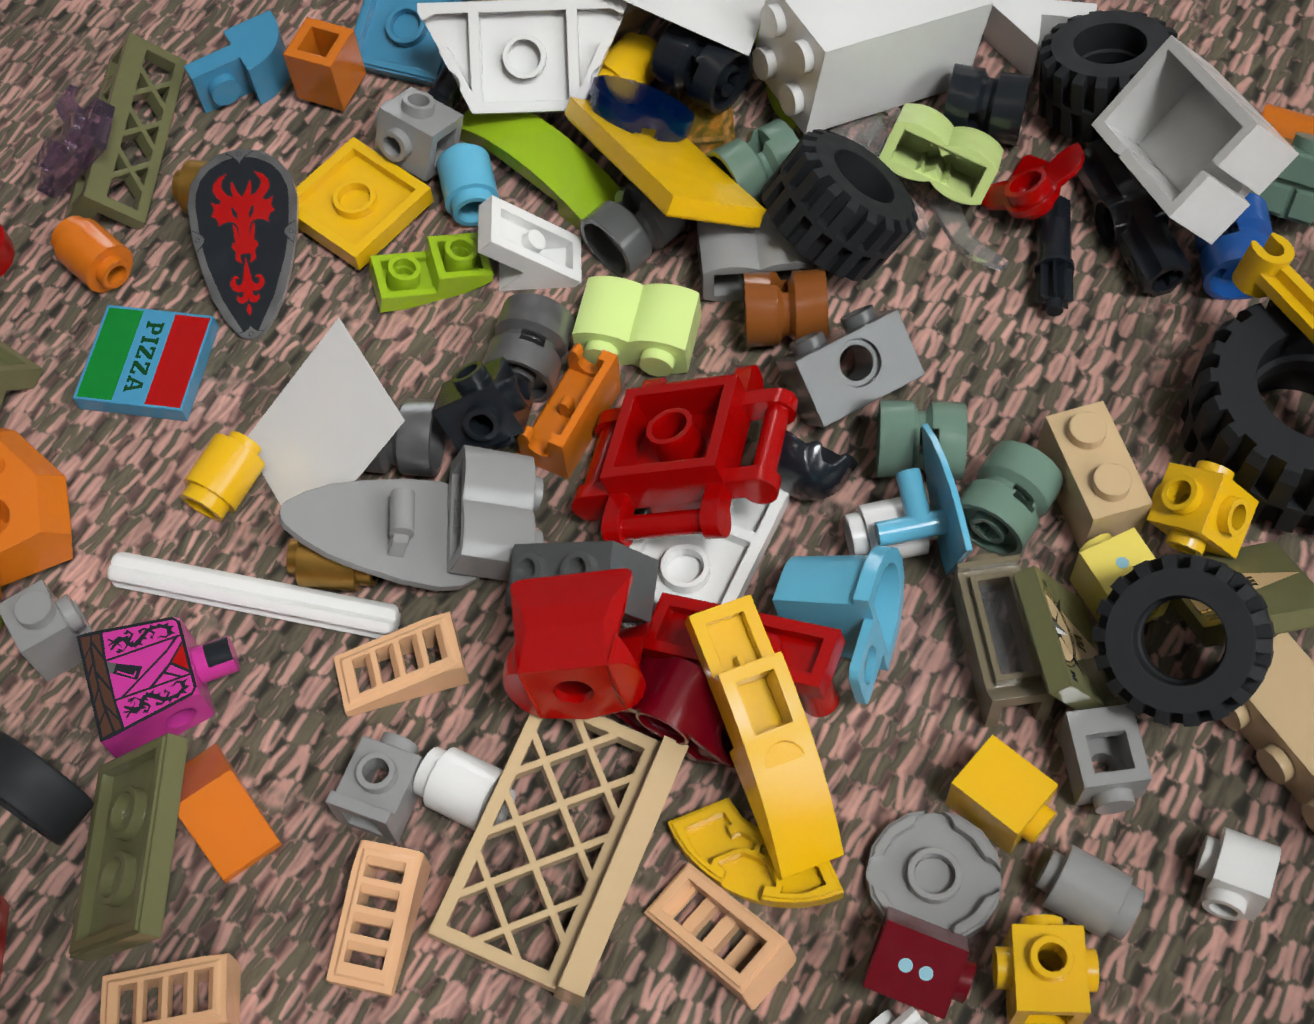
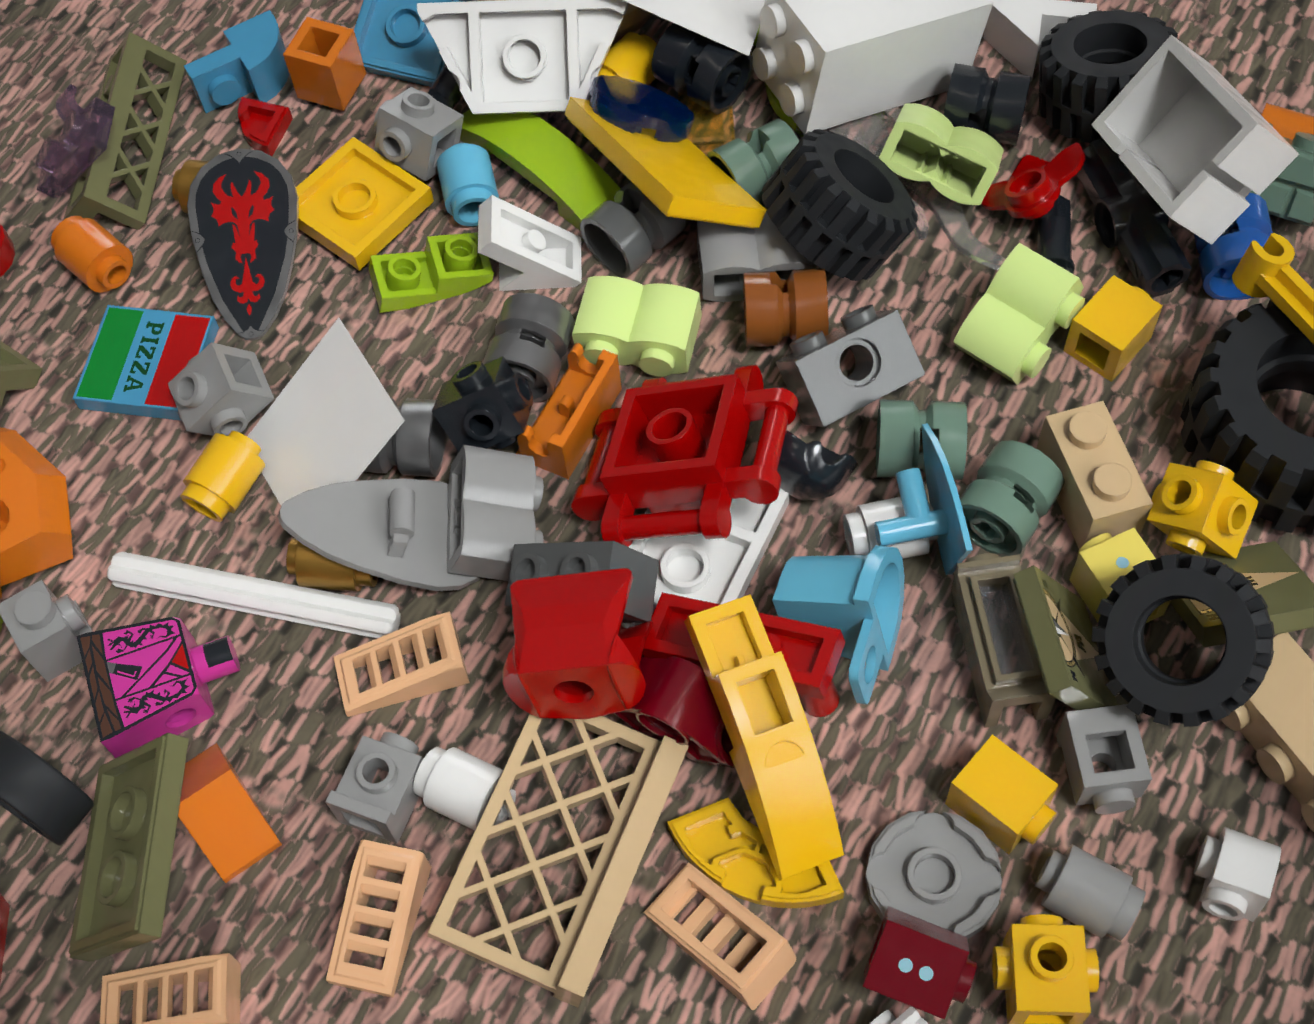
none -> light grey brick [168,342,275,436]
none -> red tile [237,97,293,156]
none -> yellowish green brick [953,243,1085,385]
none -> yellow brick [1063,275,1163,382]

